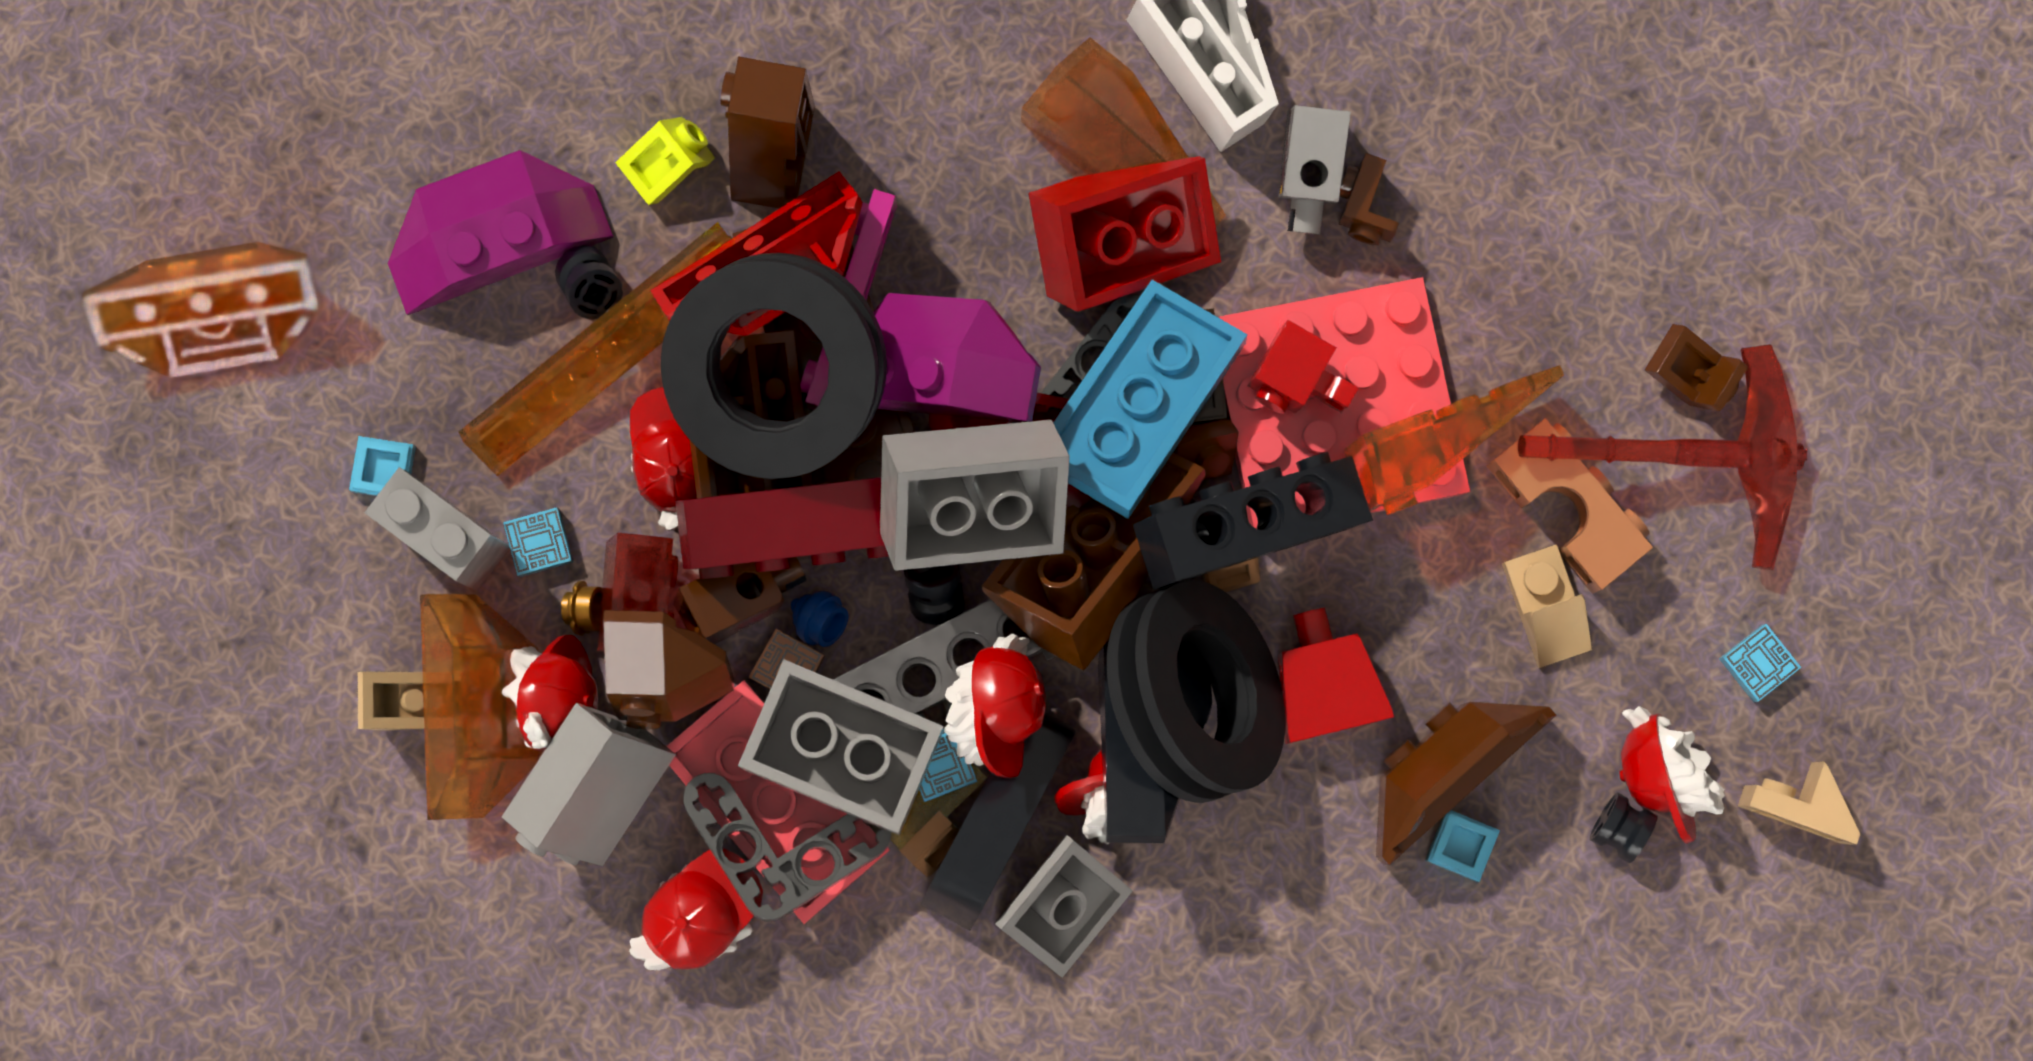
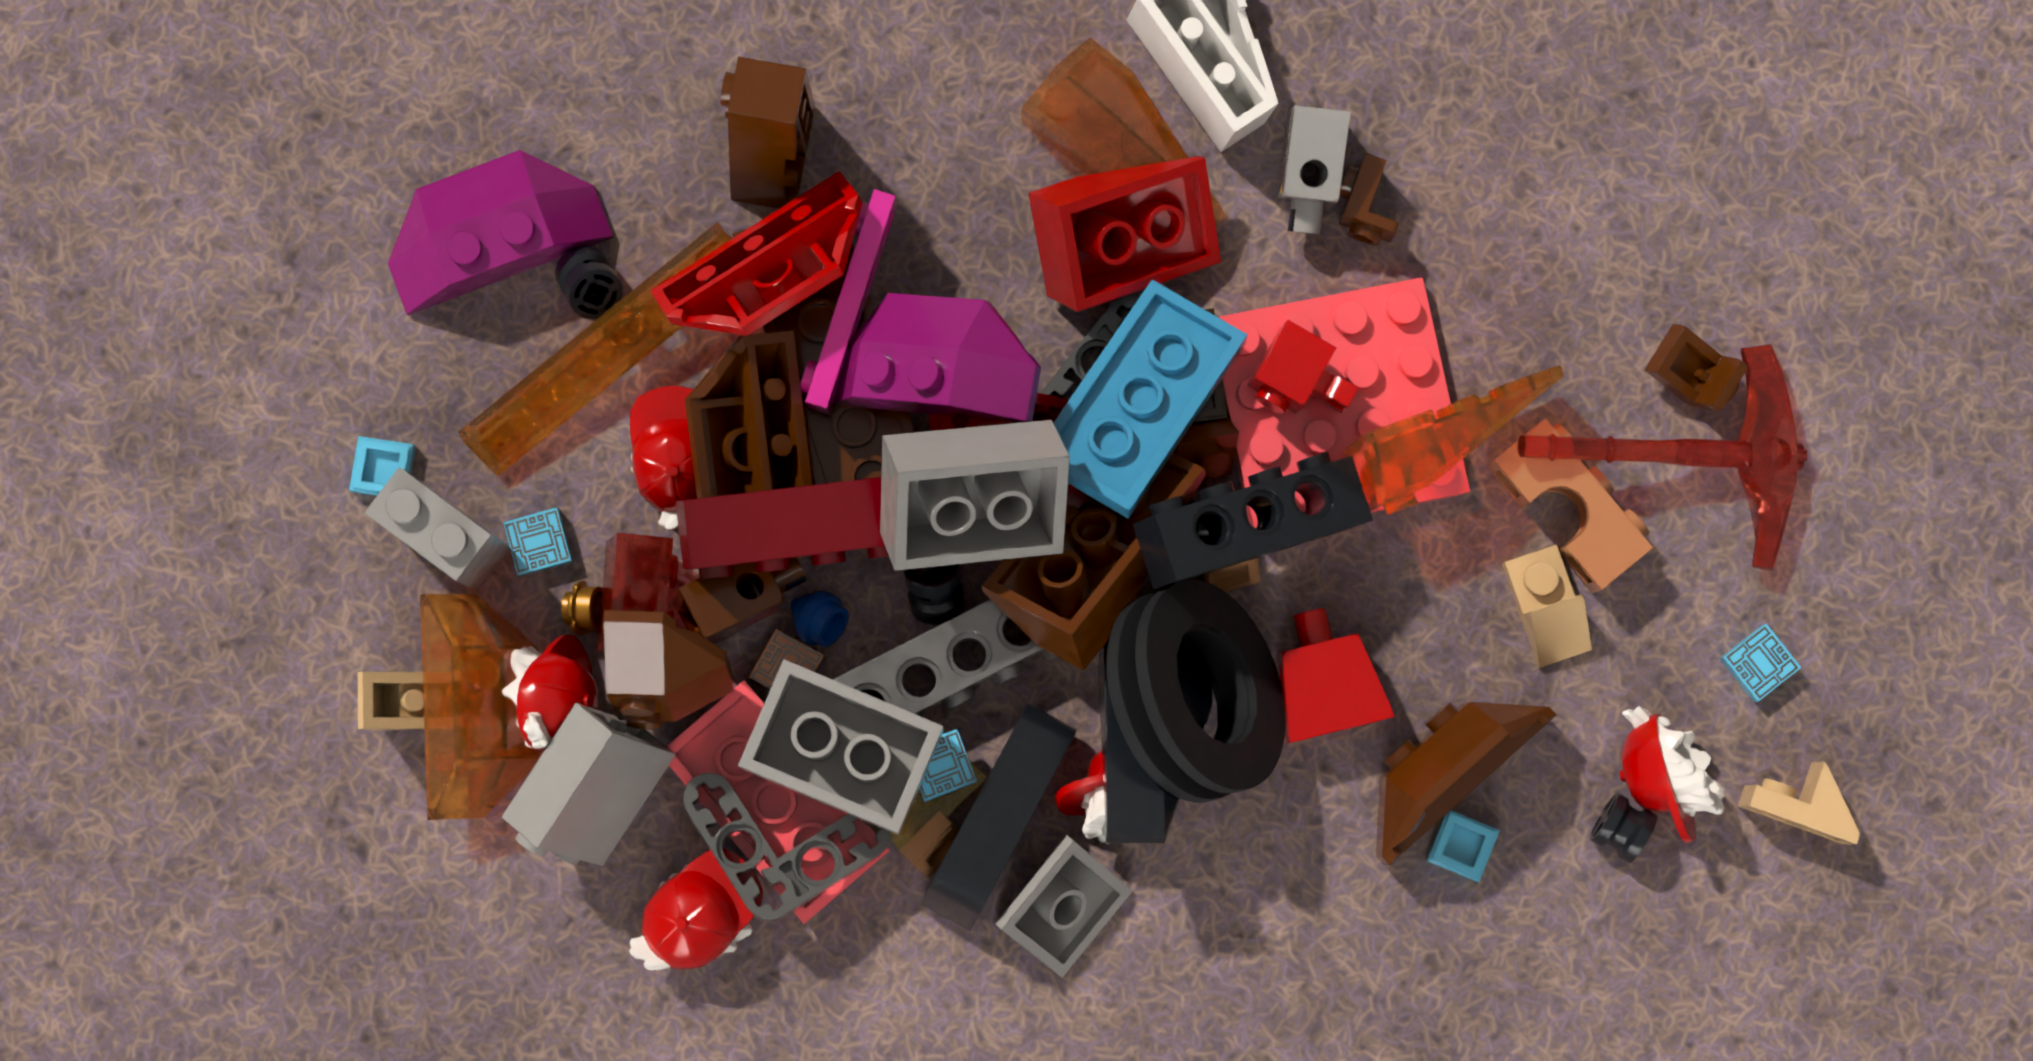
clear orange wedge [82,242,320,378] -> none
neon yellow bracket [615,117,715,205] -> none
black tyre [661,253,887,479] -> none
red hair [944,634,1046,778] -> none

